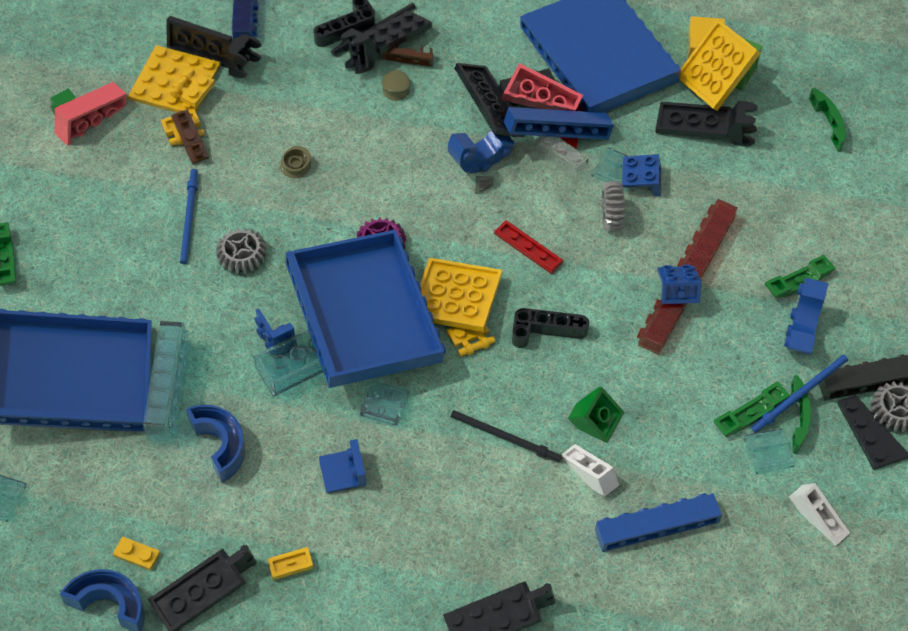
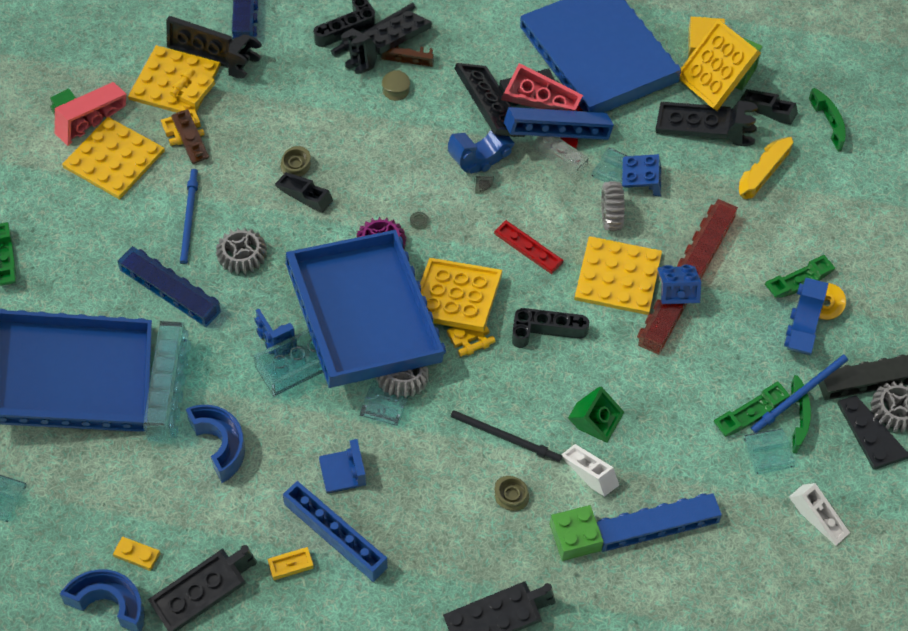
none -> yellow plate [62,117,165,200]
none -> clear blue brick [117,246,221,327]
none -> black slope [275,172,333,213]
none -> blue brick [283,481,388,582]
none -> light grey gear [376,366,429,399]
none -> clear smoke tile [410,212,428,230]
none -> olive piece [494,476,529,511]
none -> bright green brick [550,505,603,561]
none -> yellow plate [574,236,662,315]
none -> black slope [739,89,798,125]
none -> yellow brick [739,137,793,199]
none -> yellow dish [819,283,846,320]

